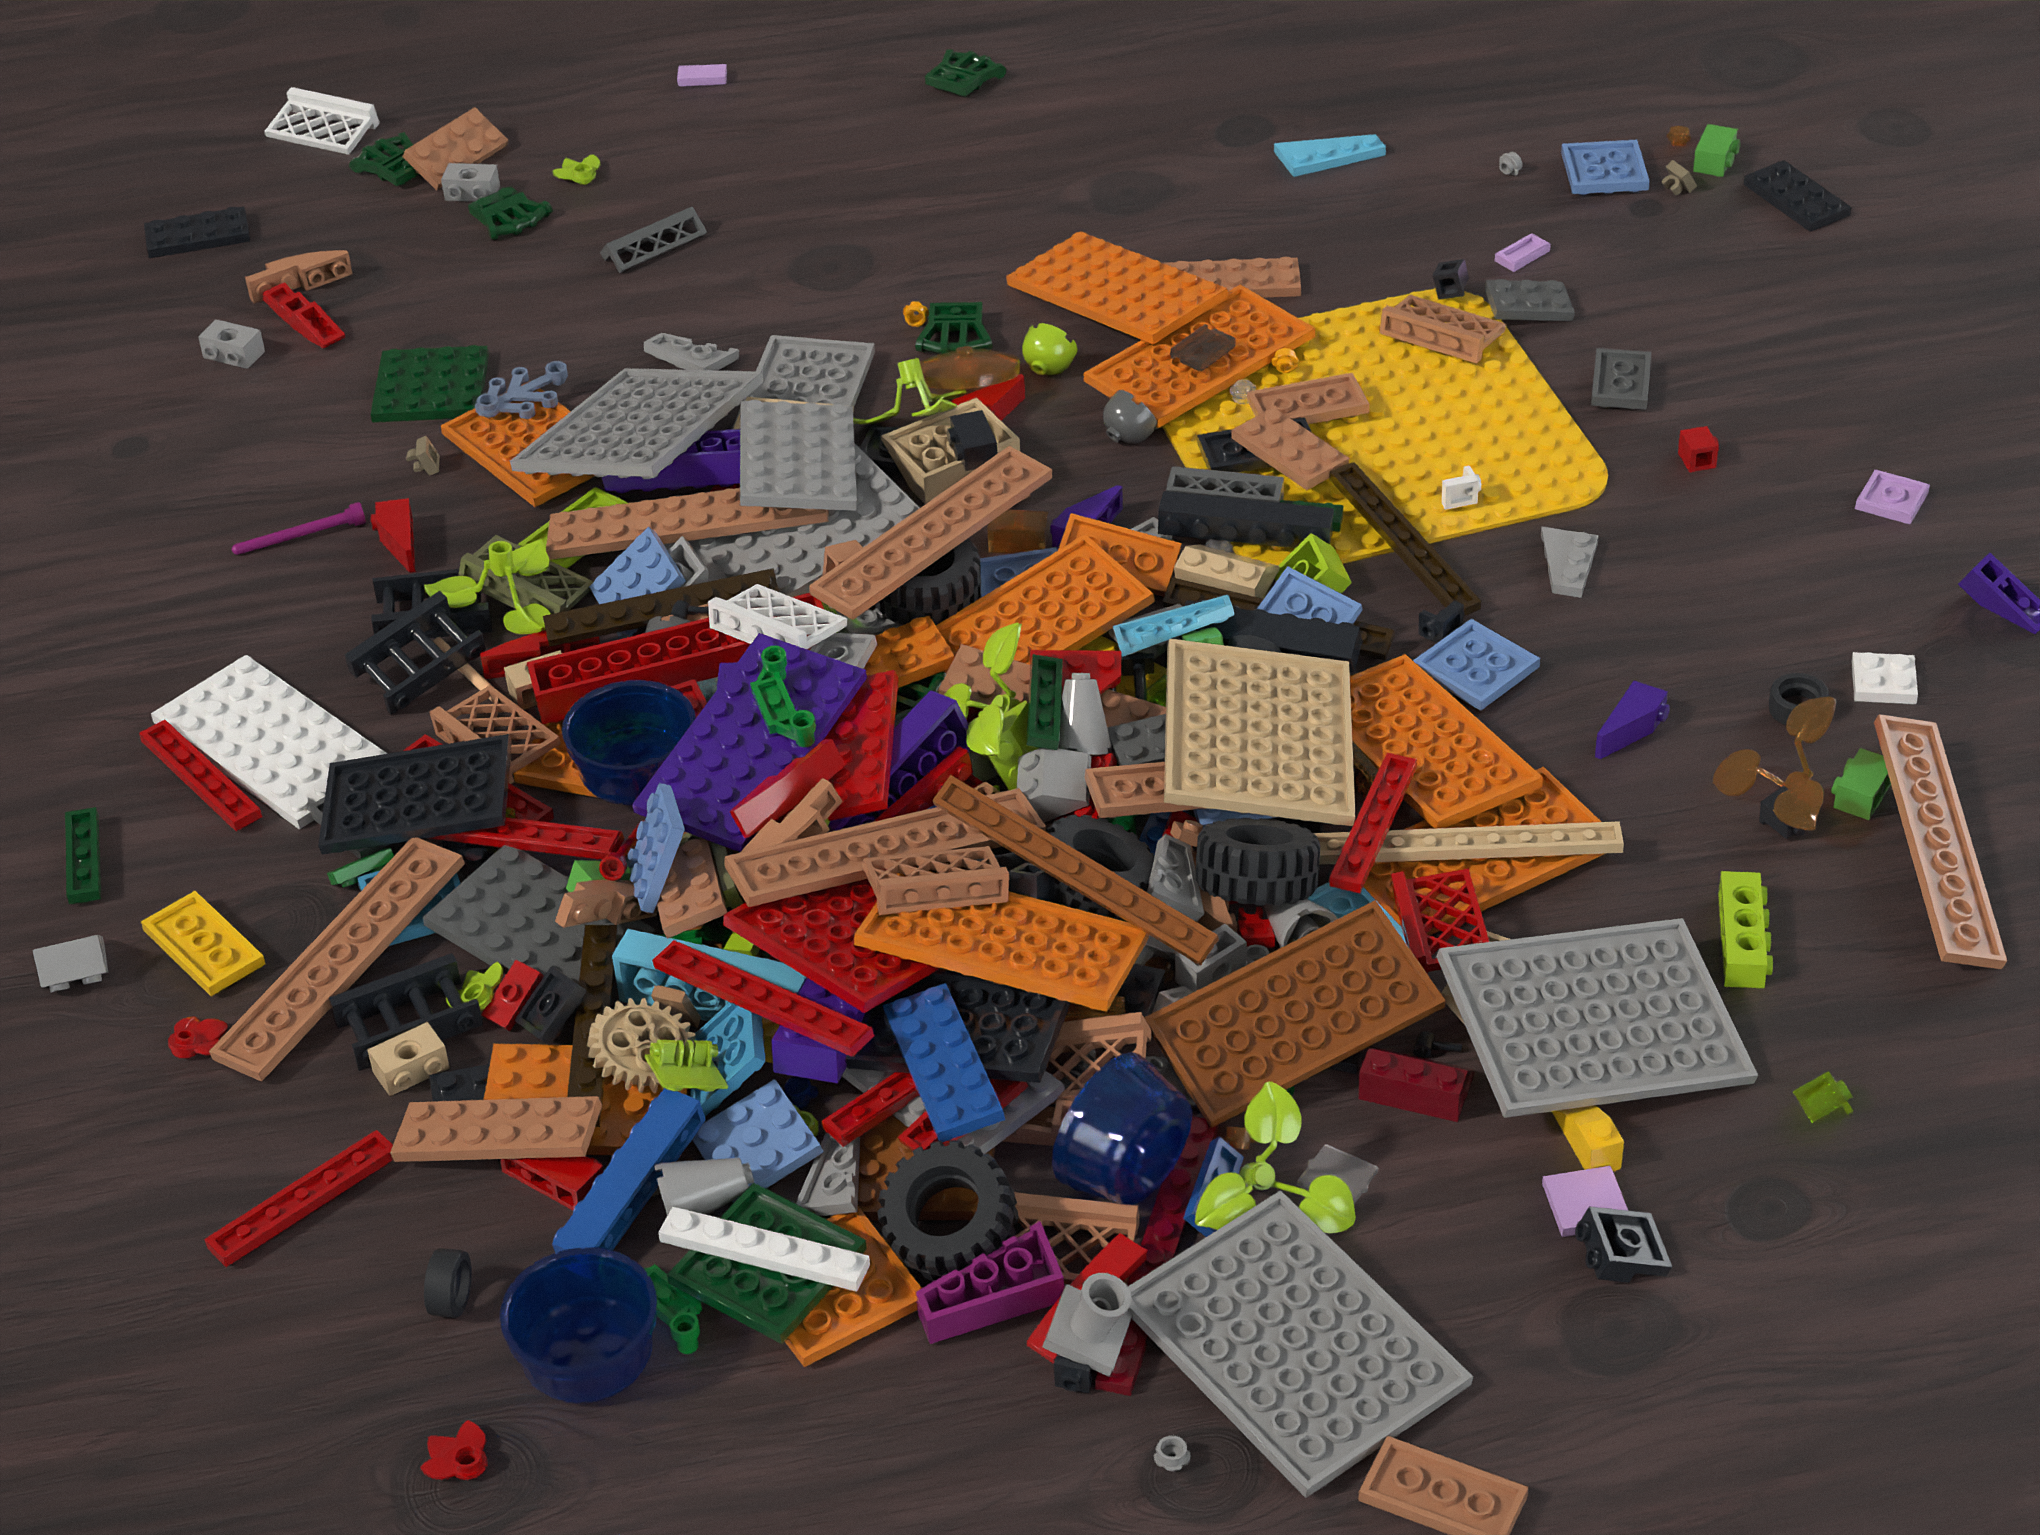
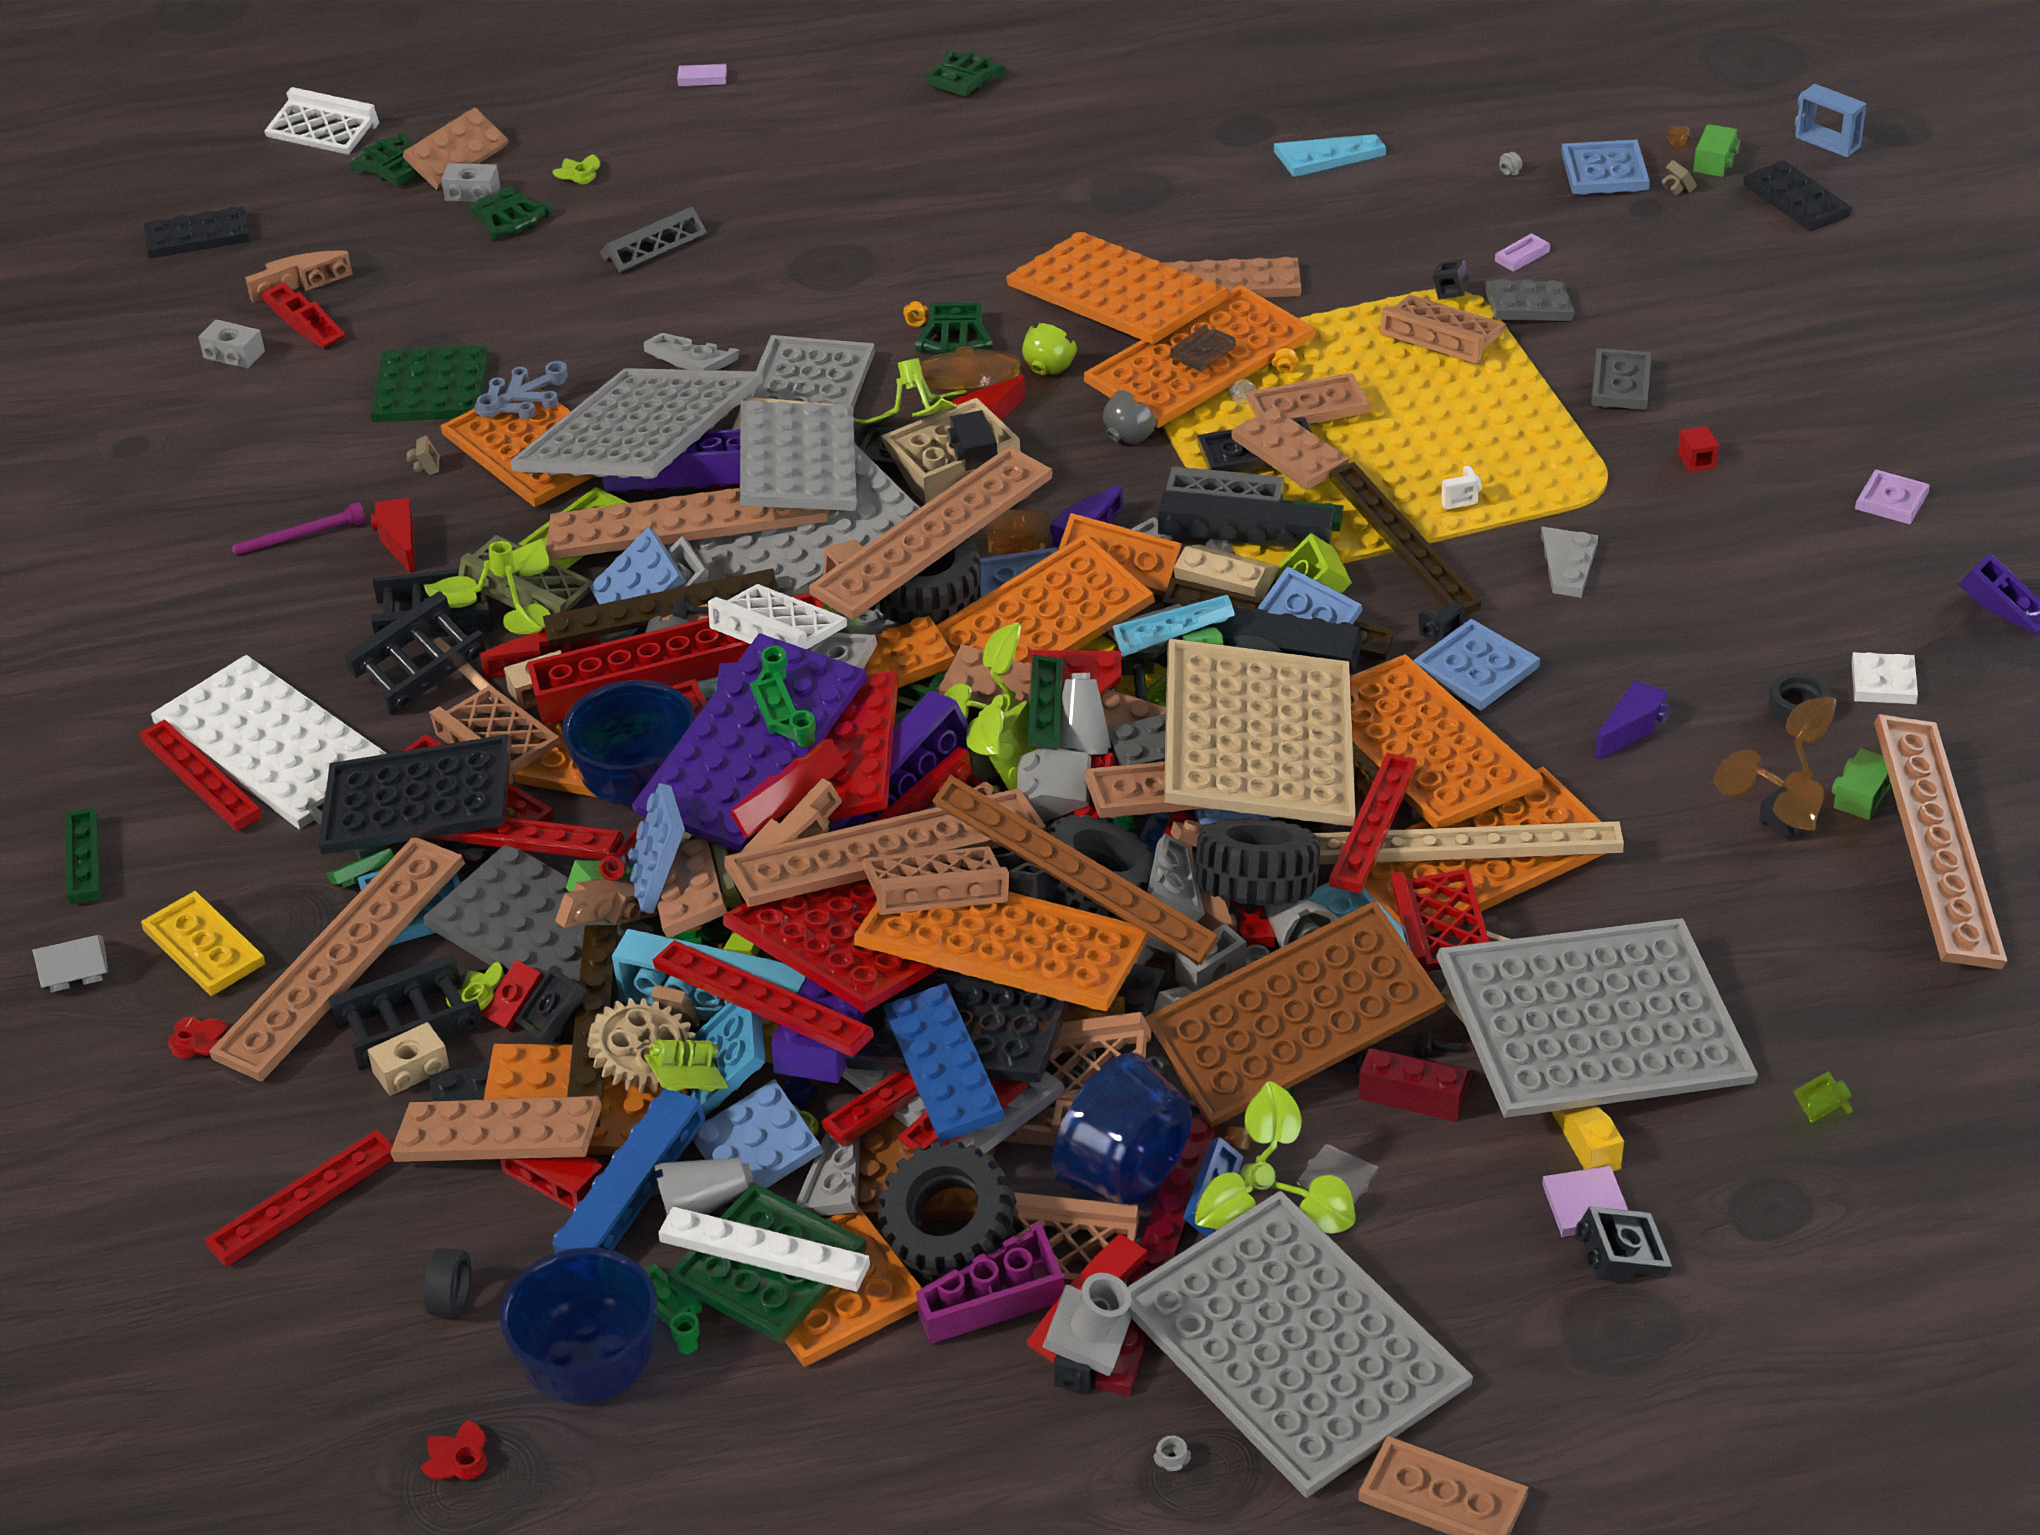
lime brick [1718,871,1773,988] -> none
none -> medium blue window [1795,83,1867,157]

